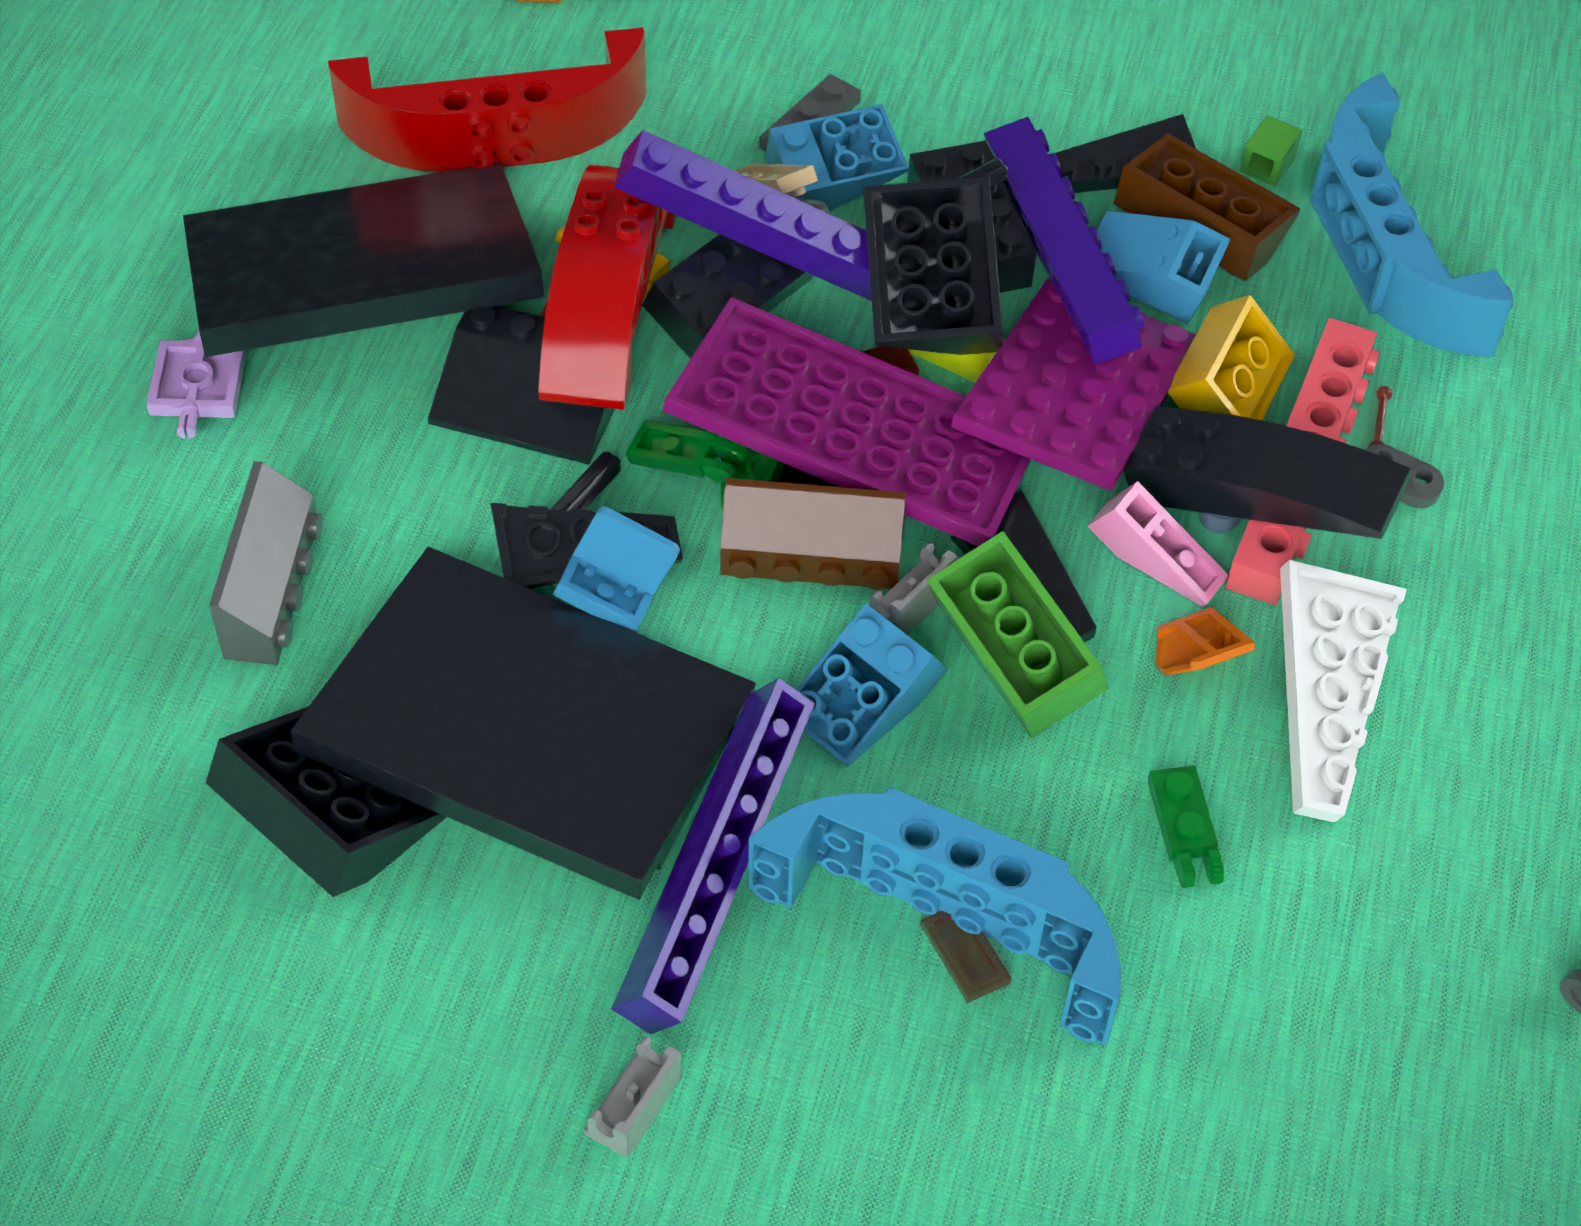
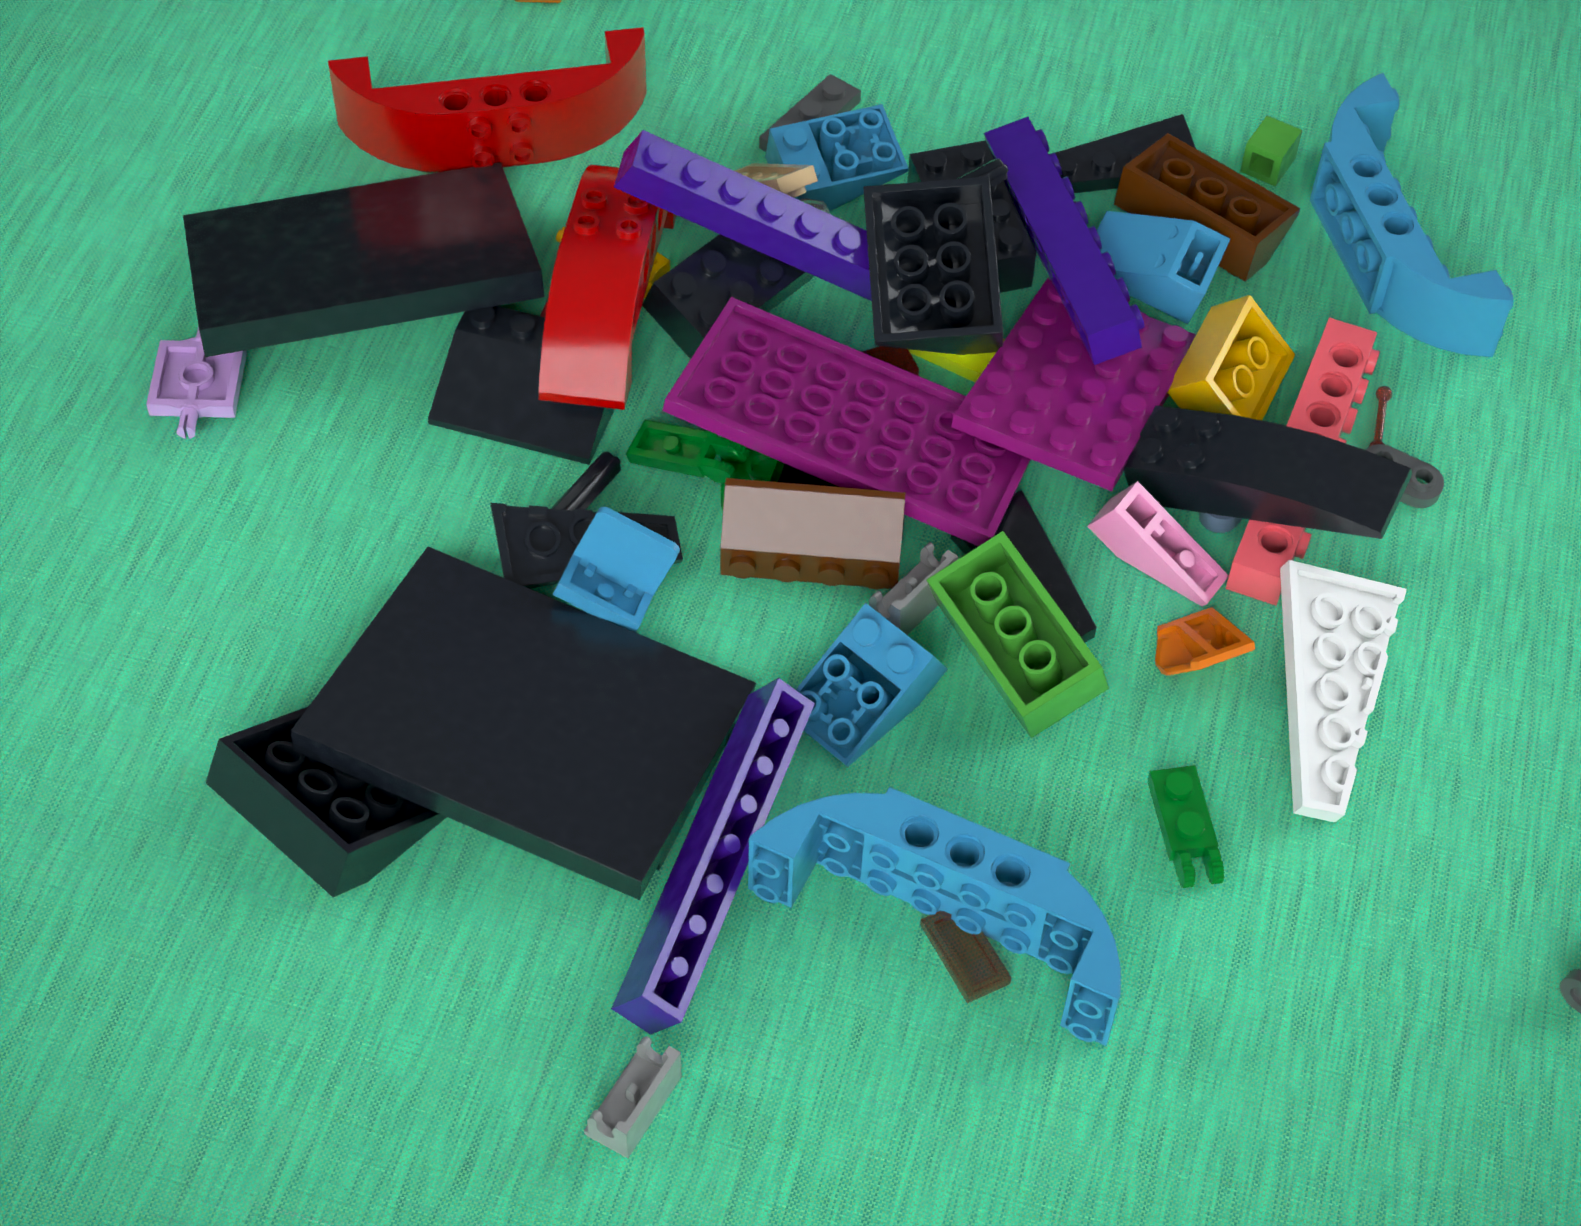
slope [209,461,323,665] -> none

